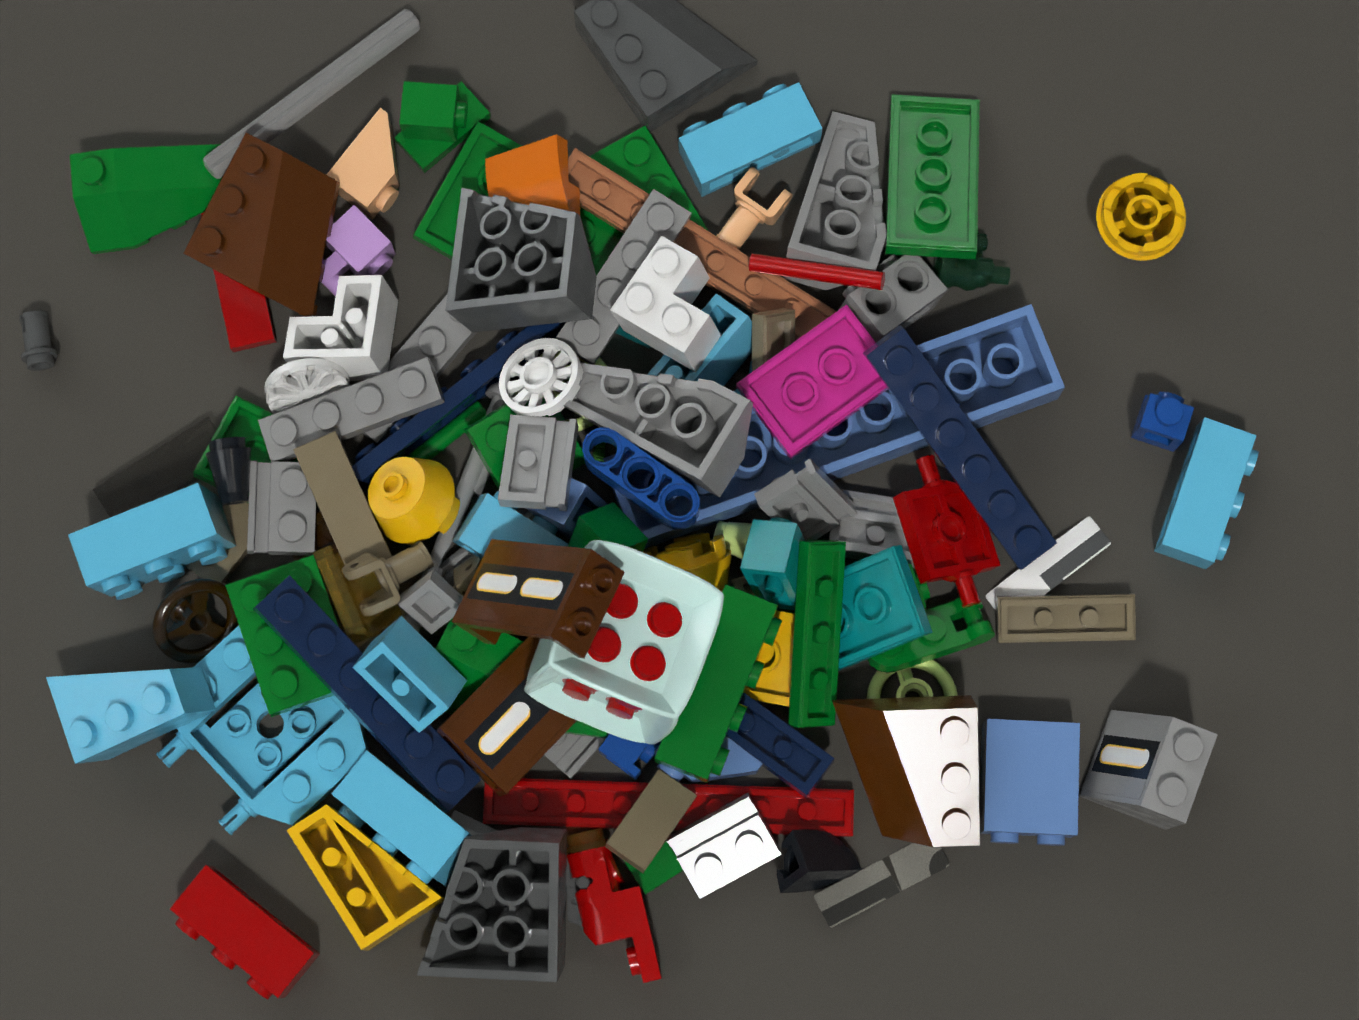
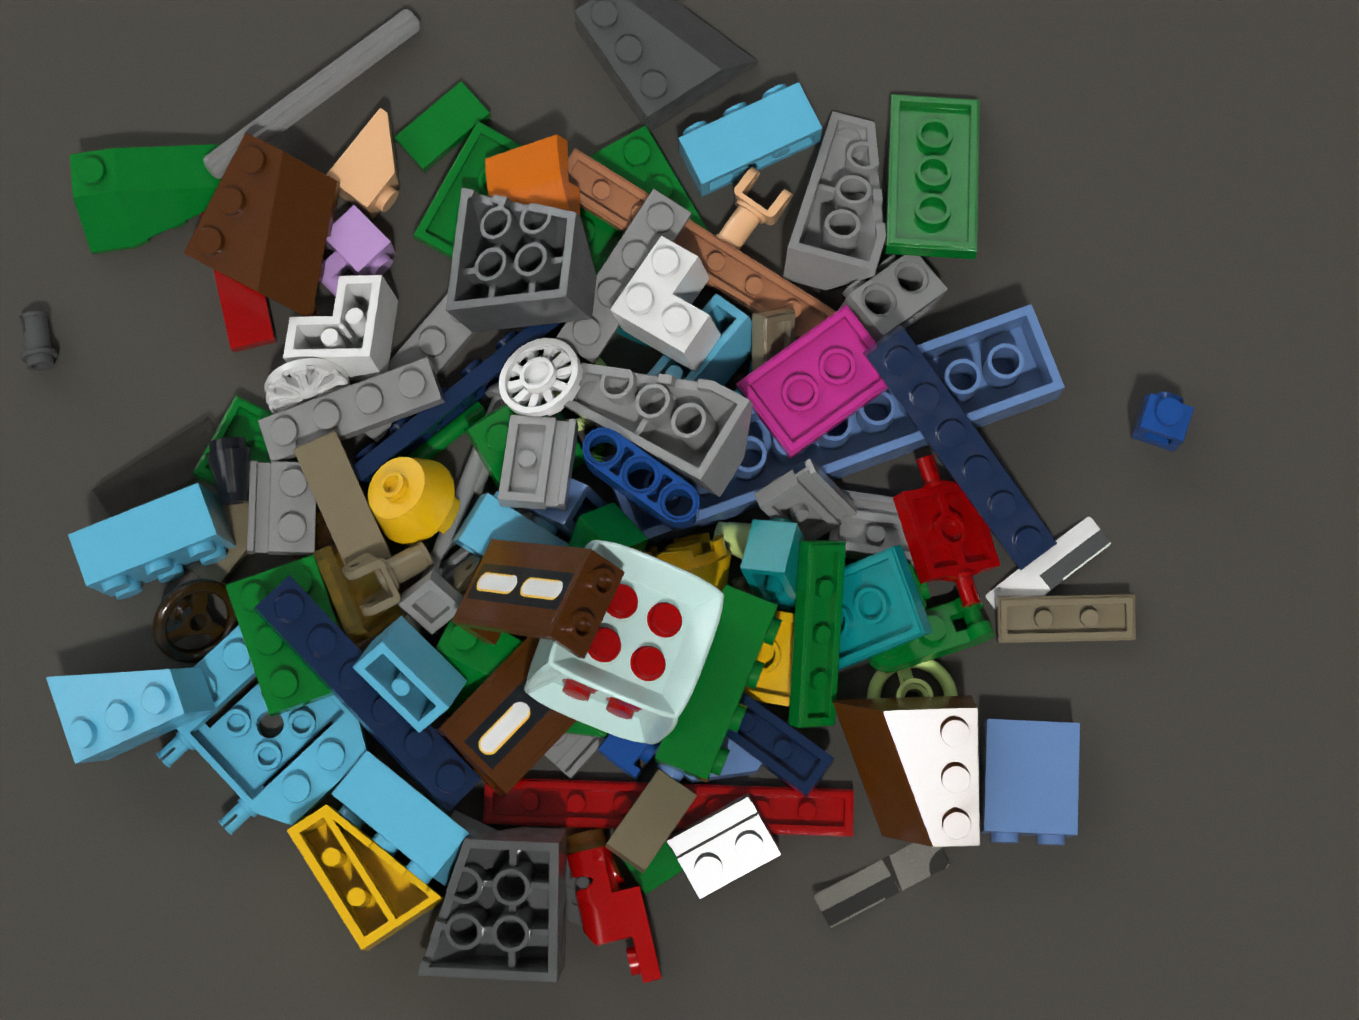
red brick [170,865,320,1000] -> none
green brick [399,81,468,142] -> none
red bar [749,253,885,290] -> none
black brick [777,829,862,893] -> none
clear green piece [933,233,1010,291] -> none
light grey slope [1079,710,1218,830] -> none
yellow cone [1096,173,1186,261] -> none
medium azure brick [1154,417,1259,570] -> none

